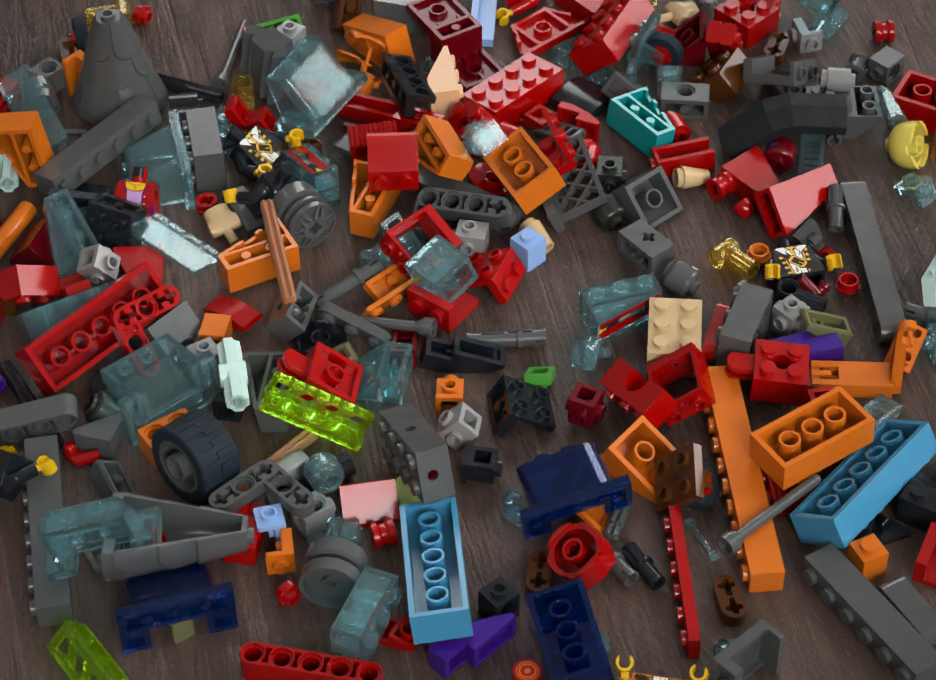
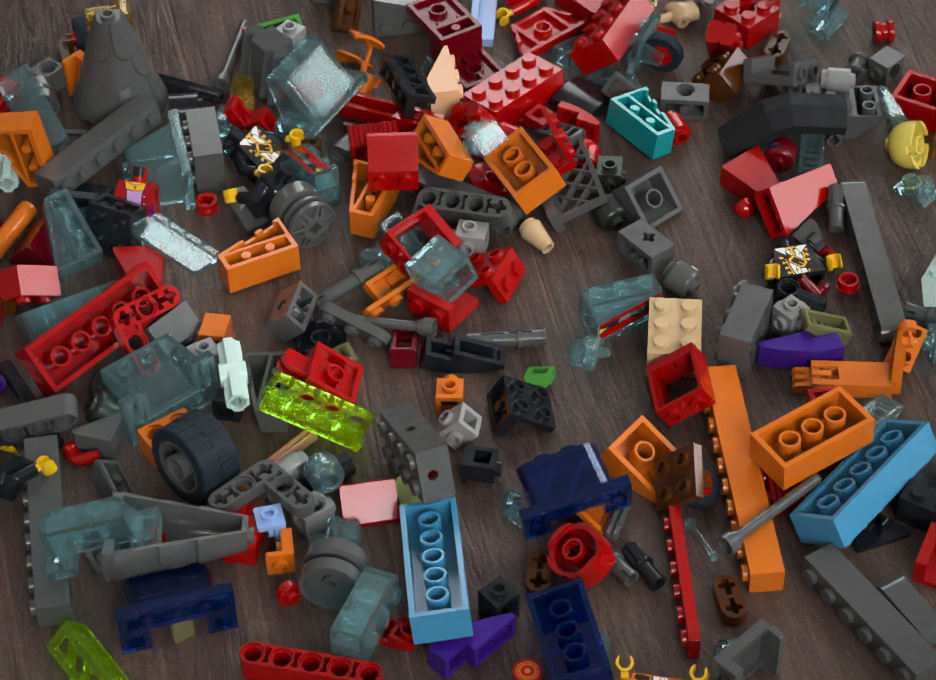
red slope [59,273,92,298] -> none
light grey brick [76,244,121,285] -> none
red plate [132,4,153,26] -> none
tan piece [203,203,242,246] -> none
red slope [203,294,262,332] -> none
nougat axle [260,199,297,305] -> none
orange wedge [343,13,417,67] -> none
clear light blue slope [356,341,413,405] -> none
red wheel [368,518,398,551] -> none
light blue brick [510,226,546,273] -> none
dark red brick [565,382,607,430] -> none
red arch [598,358,678,429] -> none
red window [648,136,715,177] -> none
clear light blue slope [656,66,682,97] -> none
tan cone [672,165,710,190] -> none
dark red slope [675,9,706,66] -> none
red beam [701,303,731,364] -> none
red wheel [706,171,737,201] -> none
clear yellow piece [707,237,760,281] -> none
red brick [725,339,810,406] -> none
orange plate [746,243,772,266] -> none
light grey bracket [789,17,824,54] -> none
orange brick [847,533,889,582] -> none

